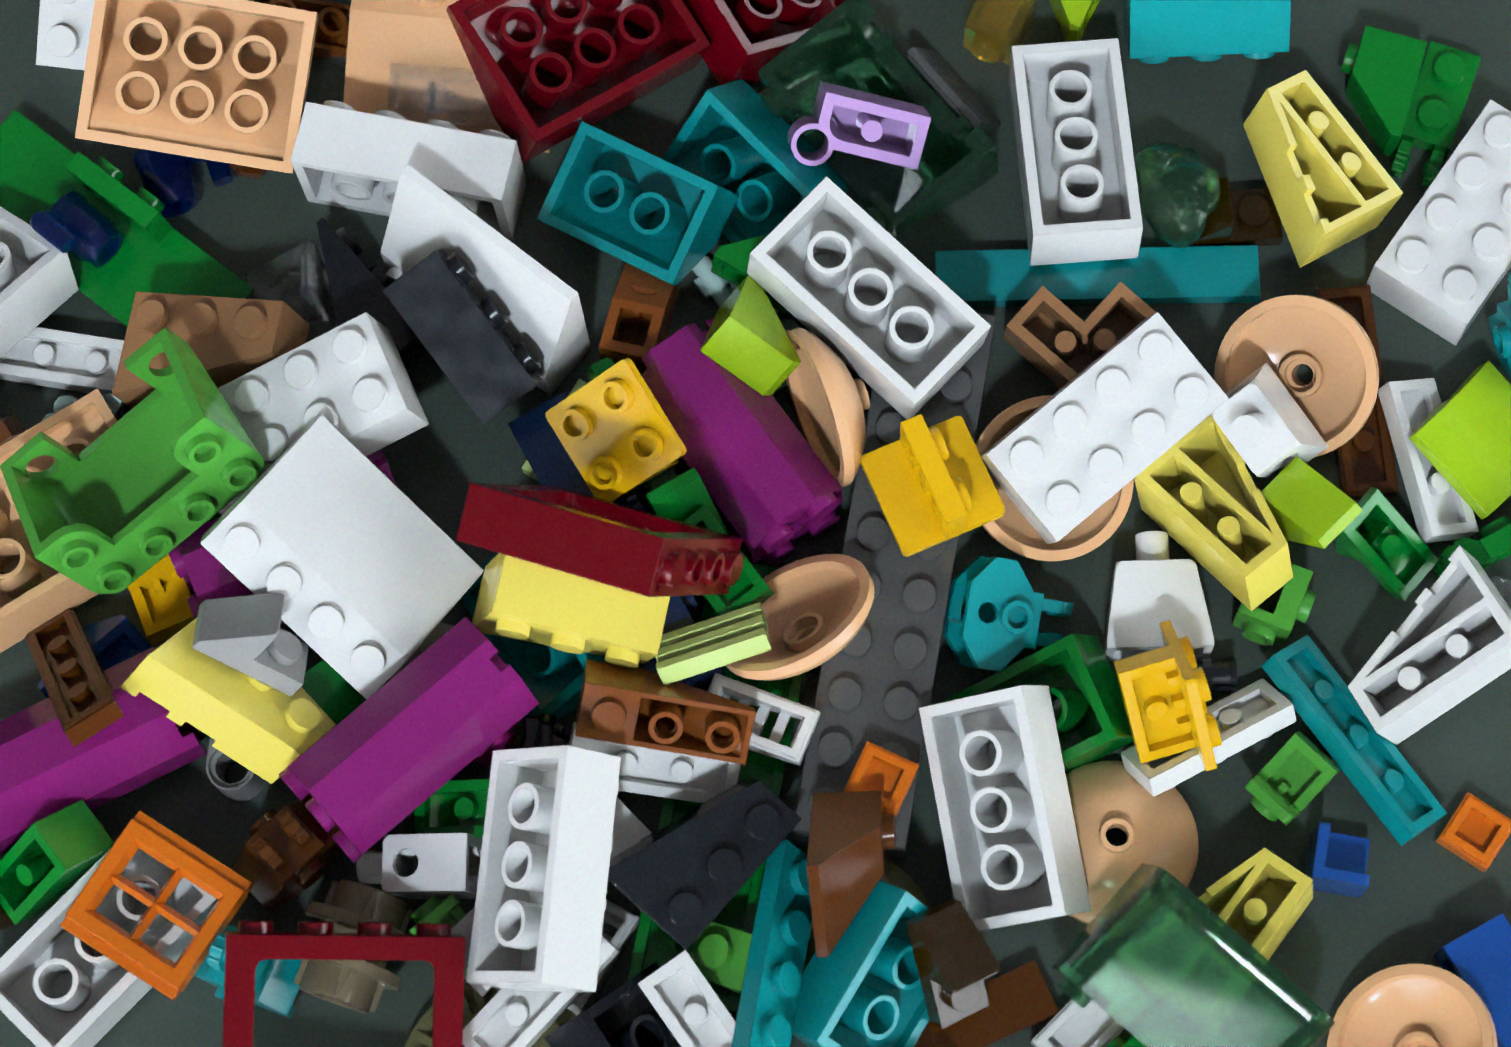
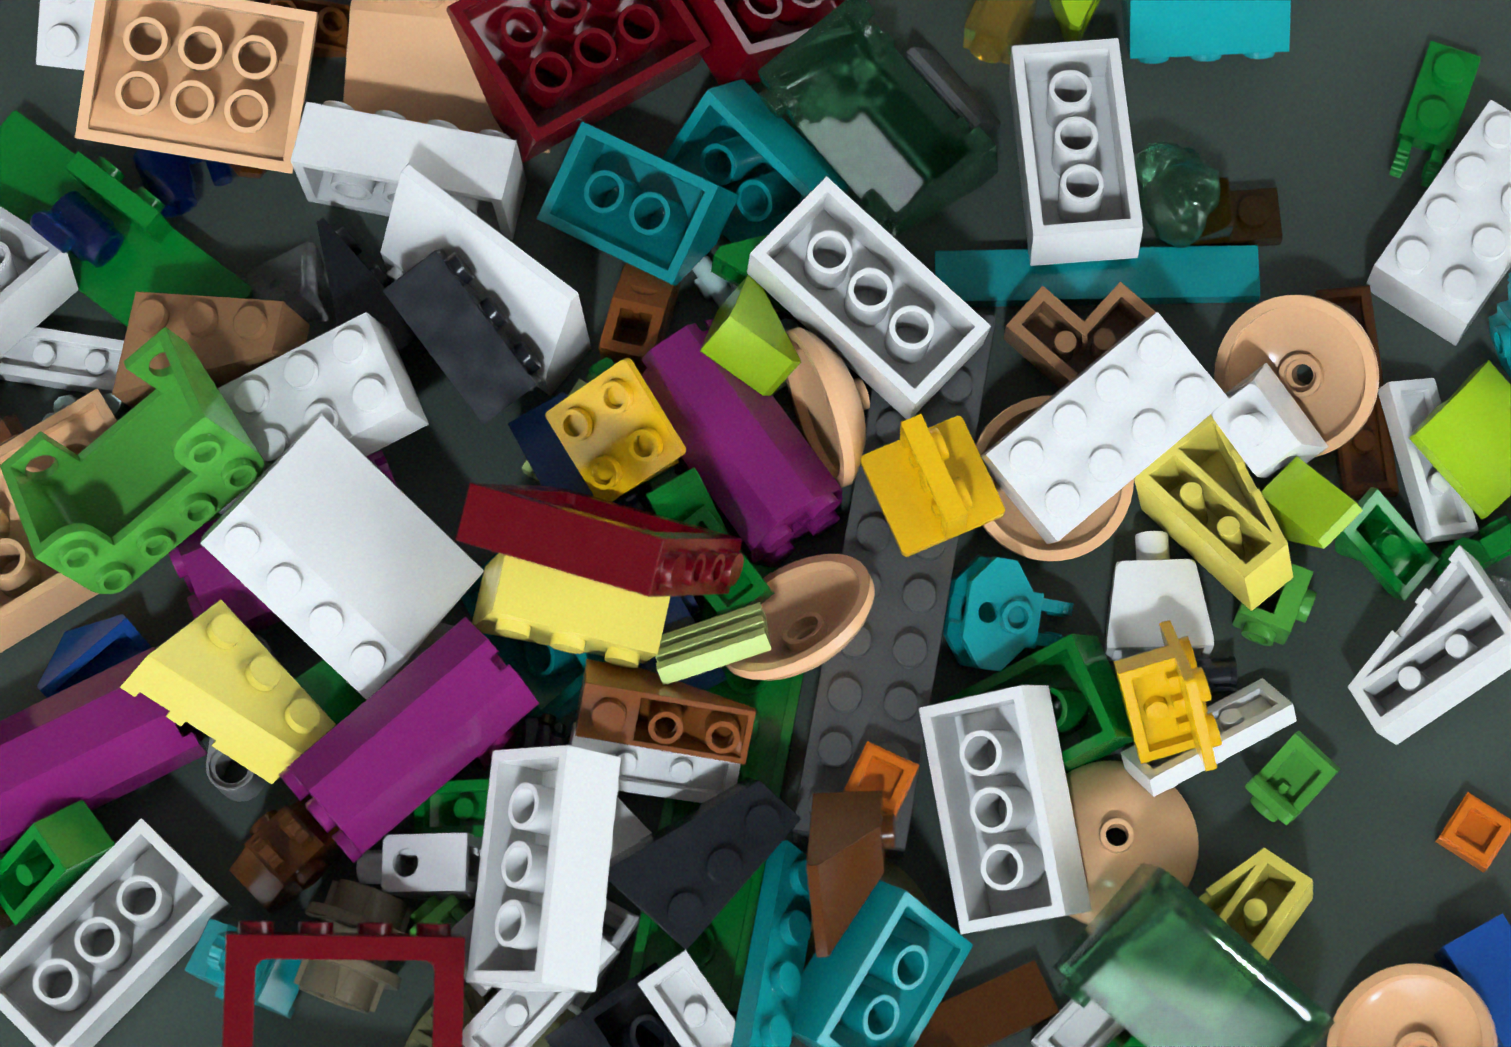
reddish brown tile [25,608,124,747] -> none
orange piece [60,810,254,1001] -> none
yellow bracket [127,553,195,645] -> none
light grey slope [192,593,309,696] -> none
clear slope [388,63,494,125] -> none
bright green bracket [690,922,752,994] -> none
white slope [707,673,821,766] -> none
lavender hinge [788,81,931,170] -> none
dark brown slope [906,898,1001,1029] -> none
light yellow wedge [1243,70,1403,268] -> none
teal plate [1261,635,1447,846] -> none
blue panel [1305,821,1370,898] -> none
green slope [1340,25,1428,158] -> none

